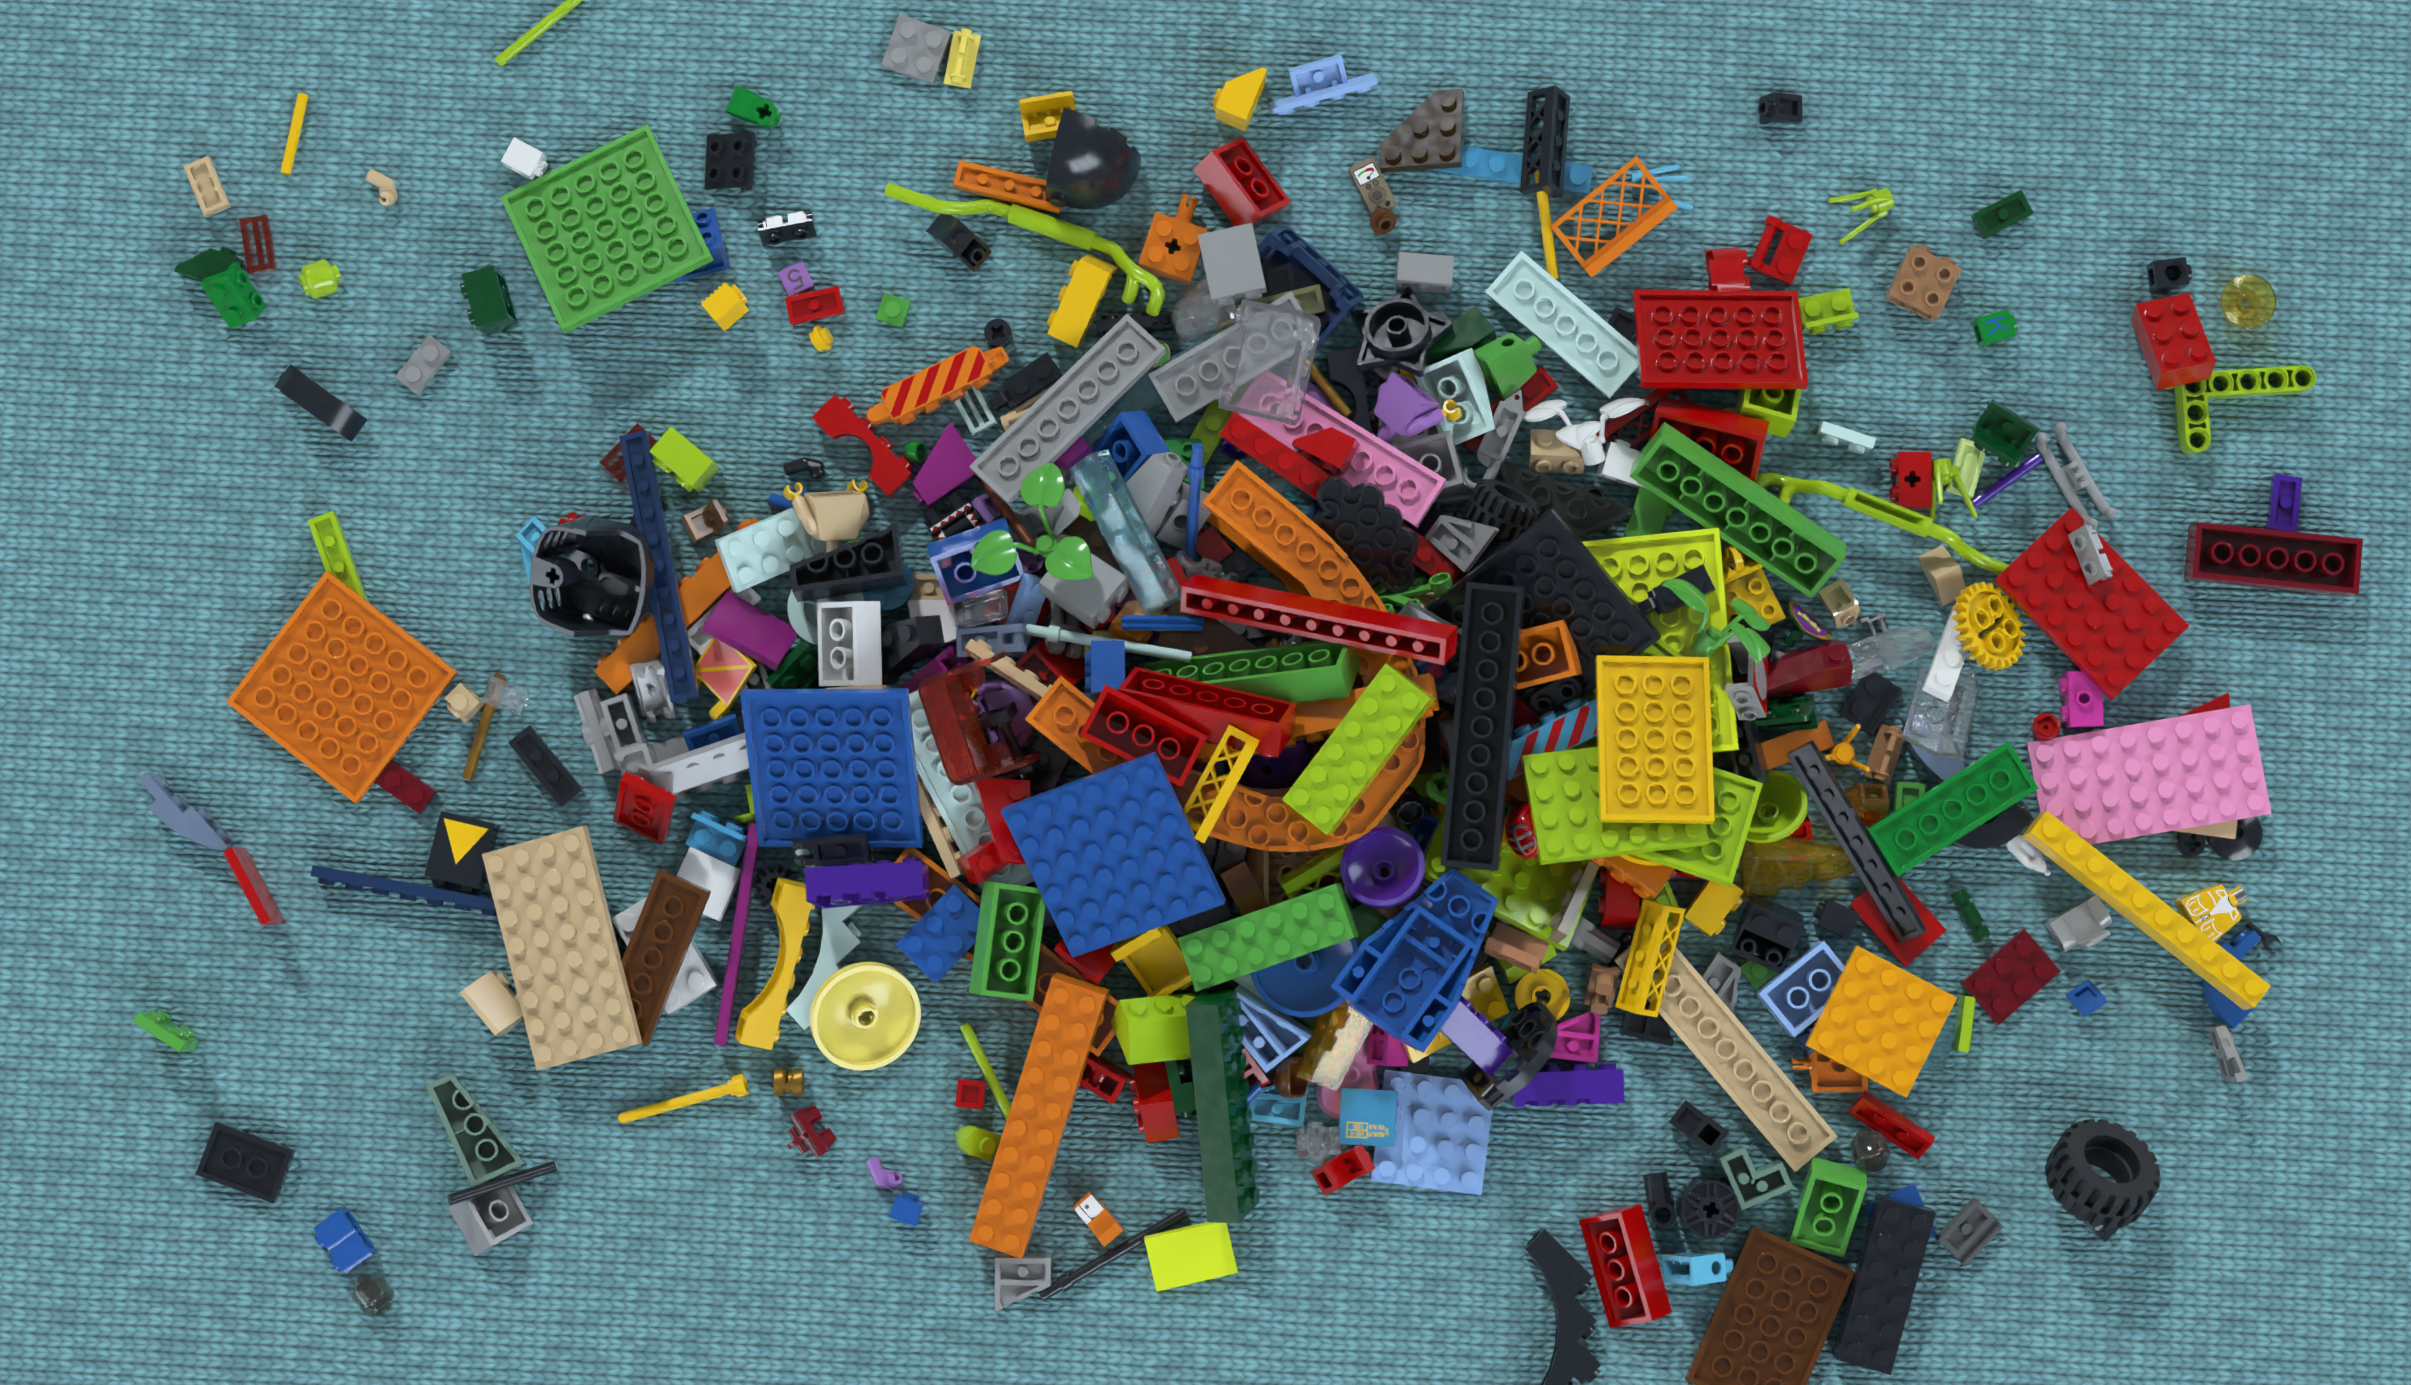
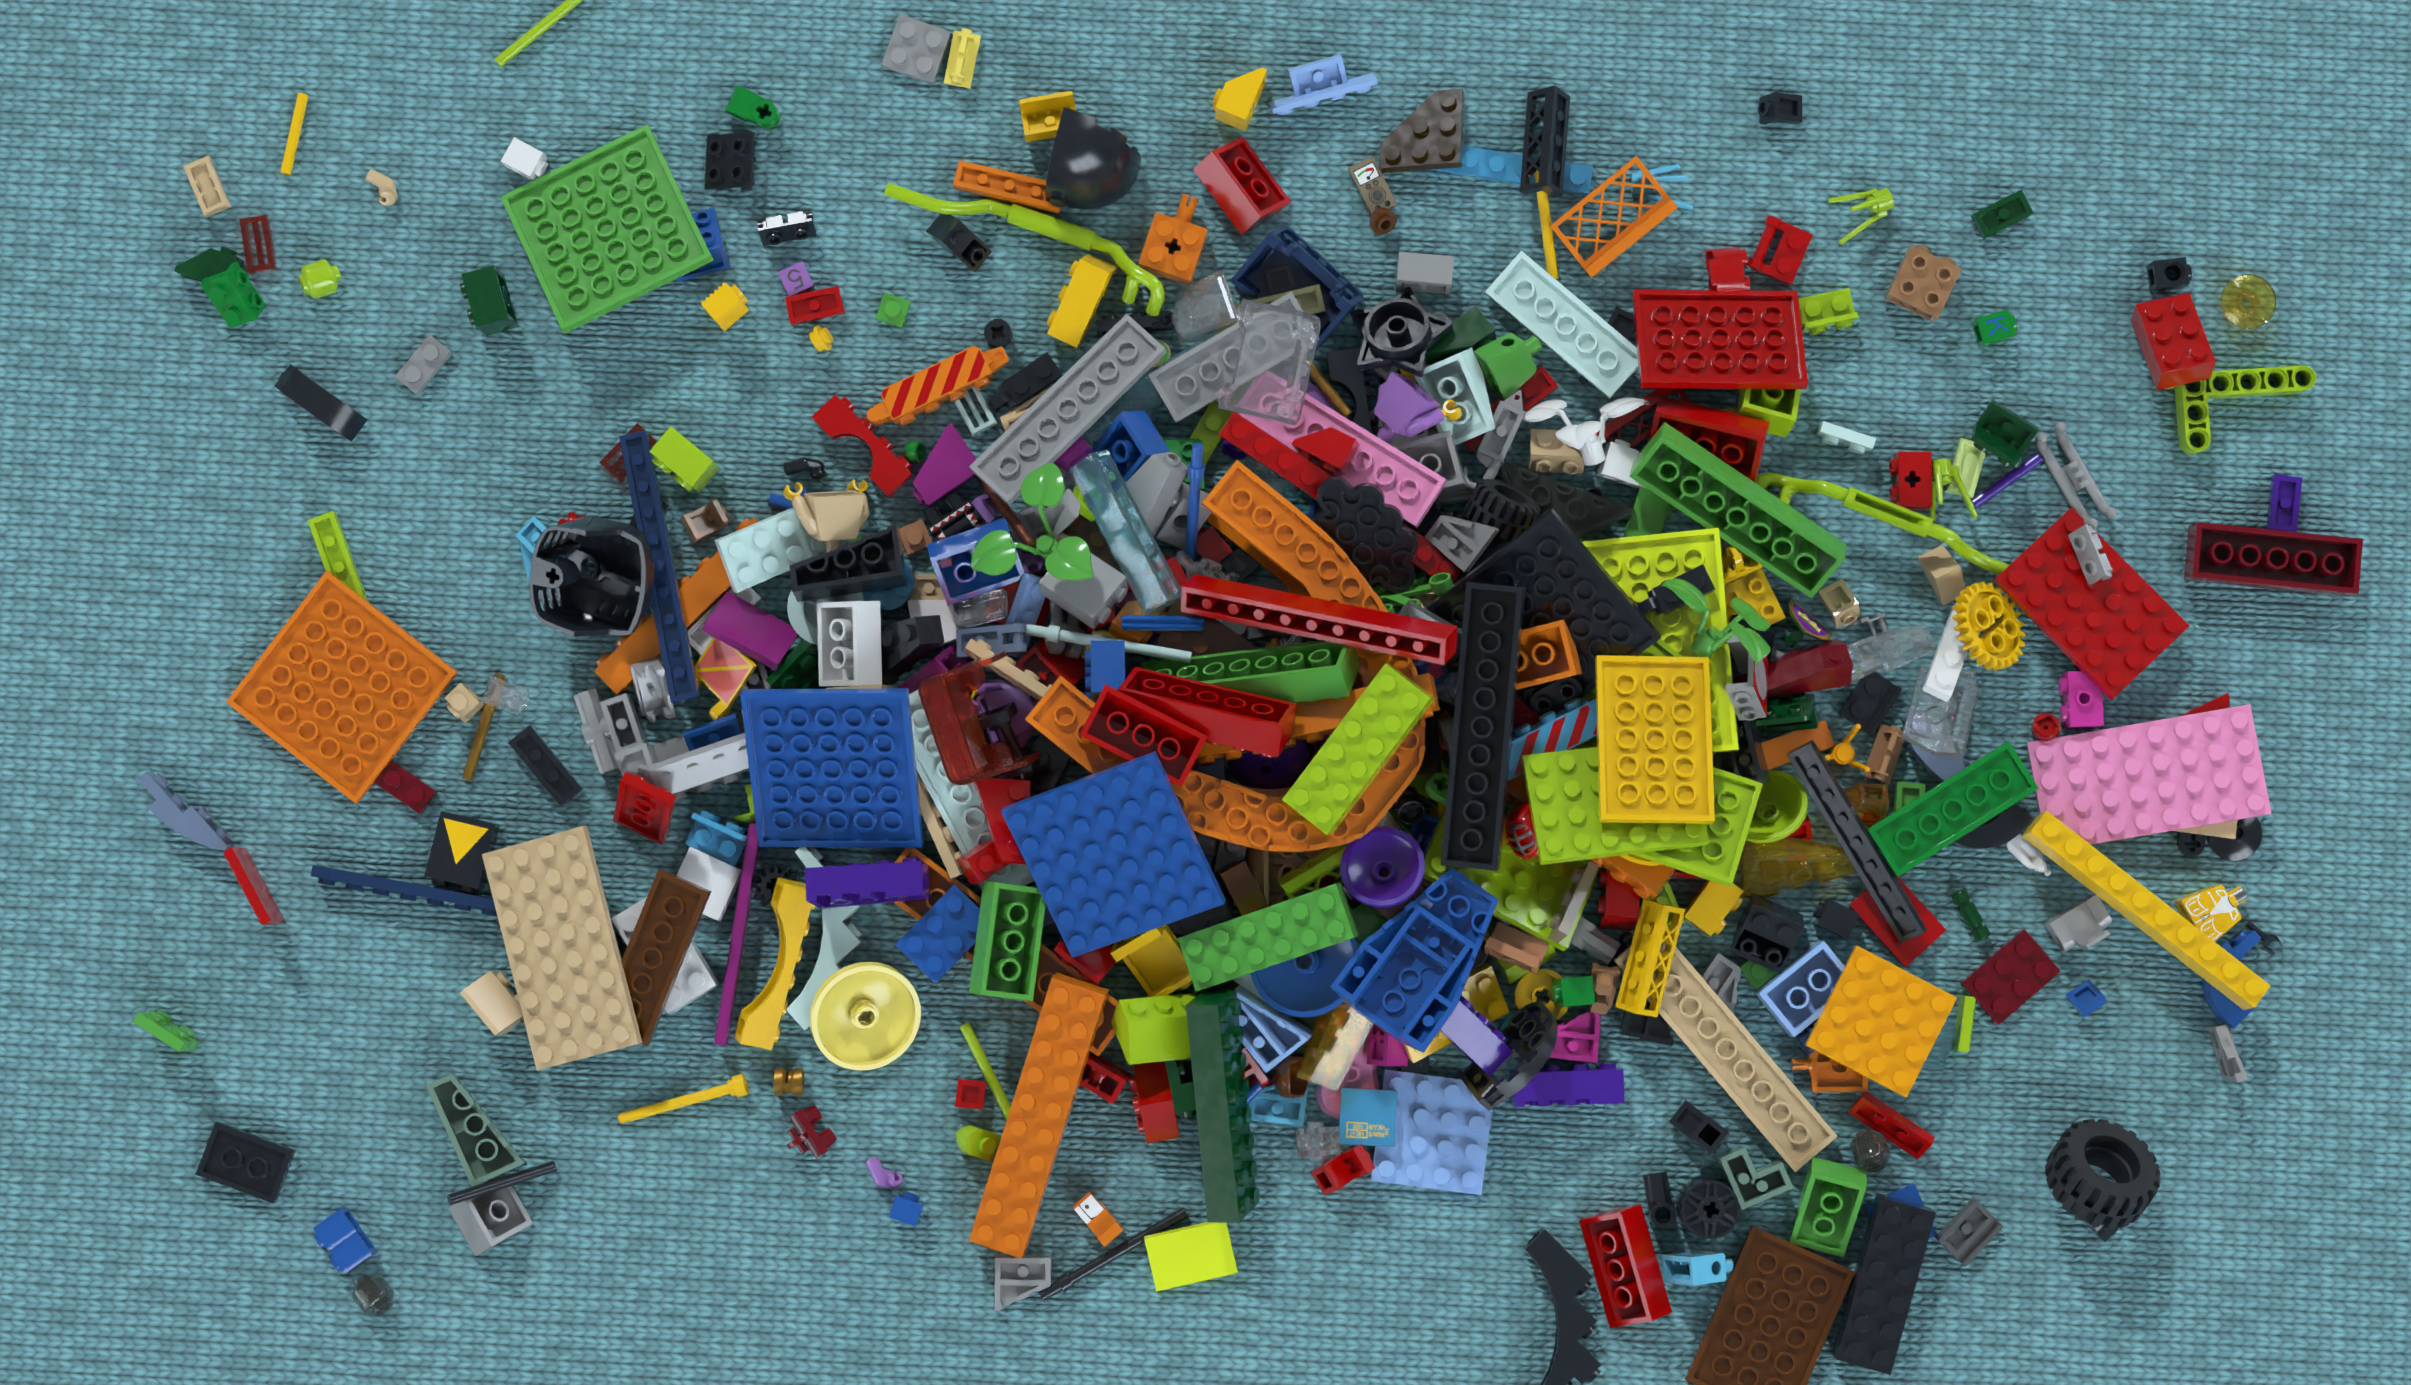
black hinge [792,833,872,867] -> none
yellow fence [1183,724,1260,843] -> none
light grey brick [1198,223,1267,306] -> none
none -> nougat plate [899,519,933,556]
none -> green brick [1550,976,1595,1008]

